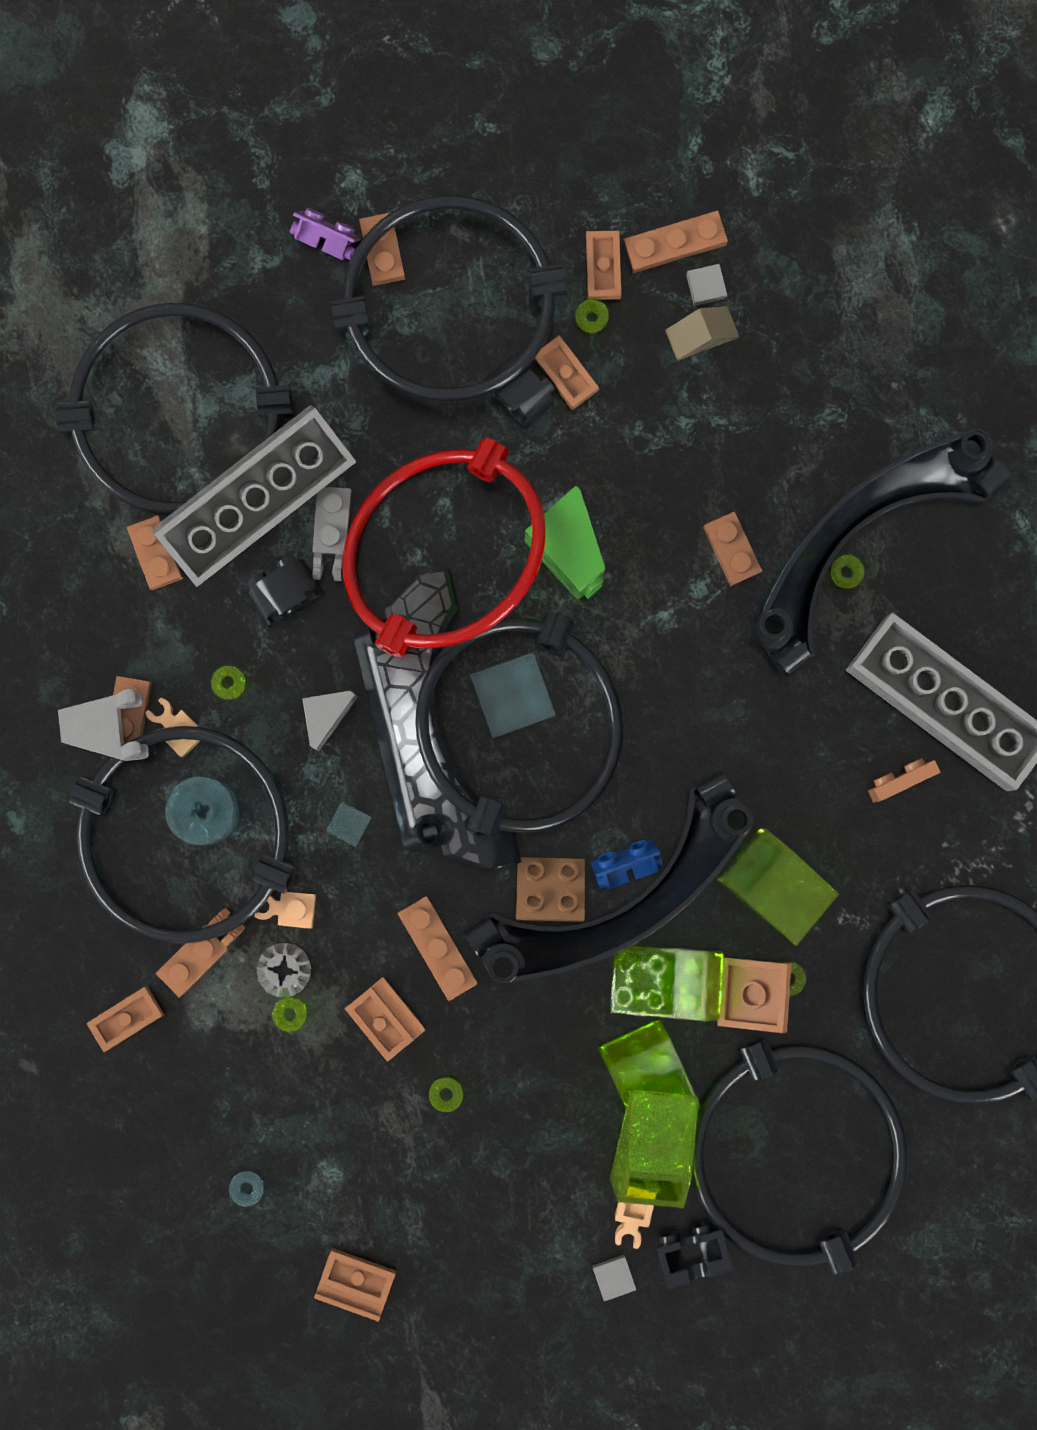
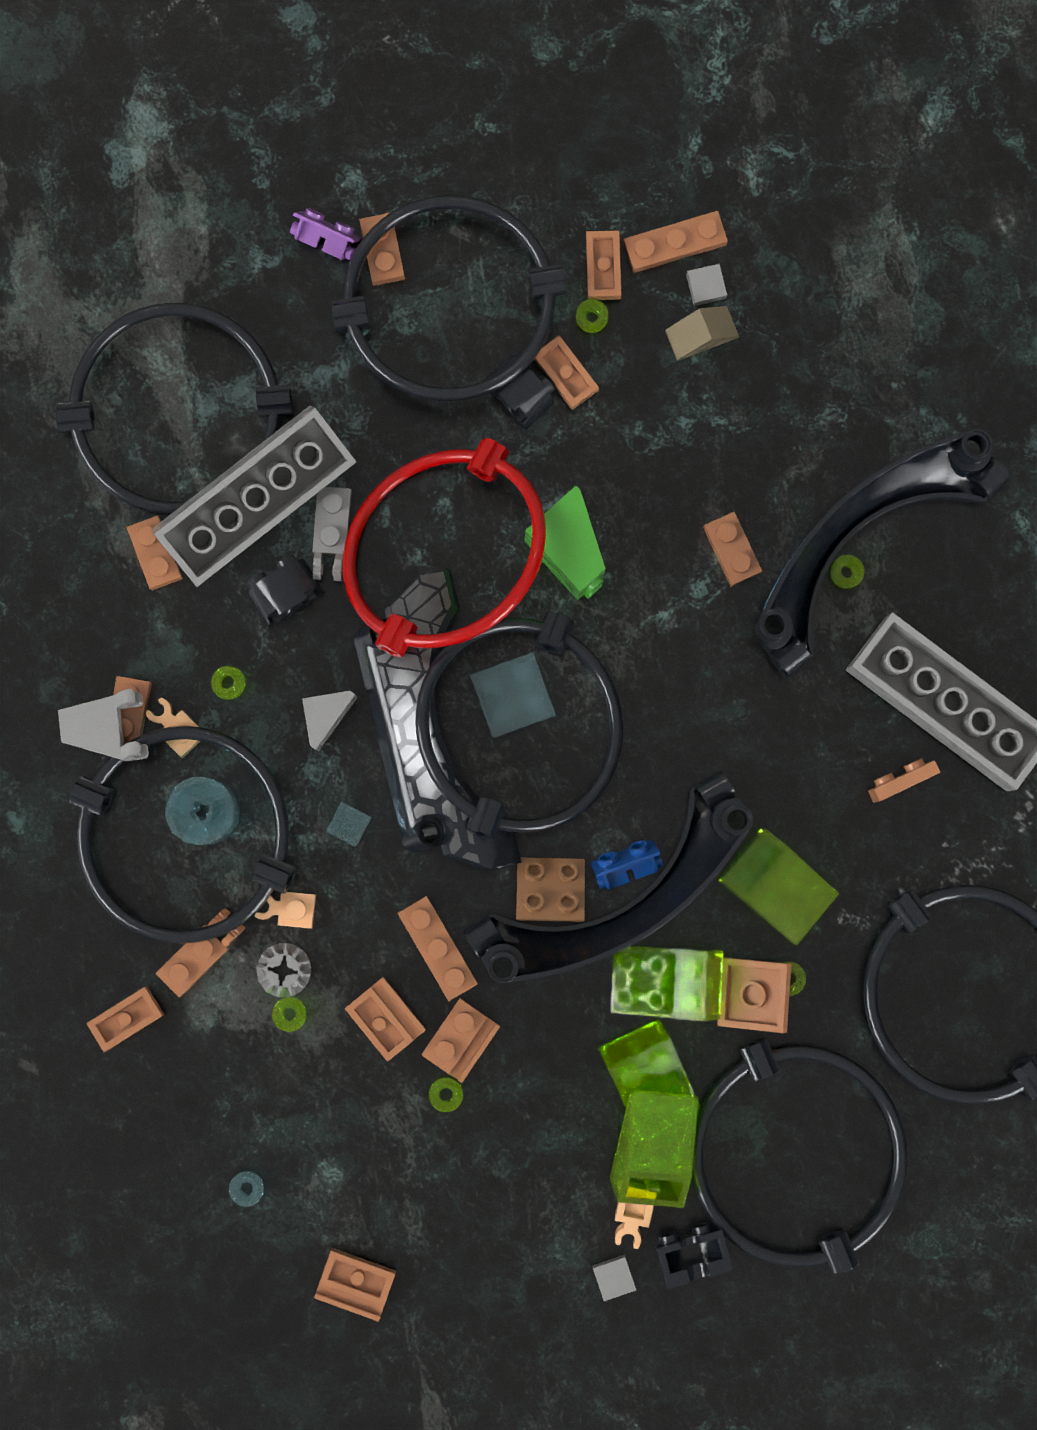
none -> nougat plate [421,998,500,1083]

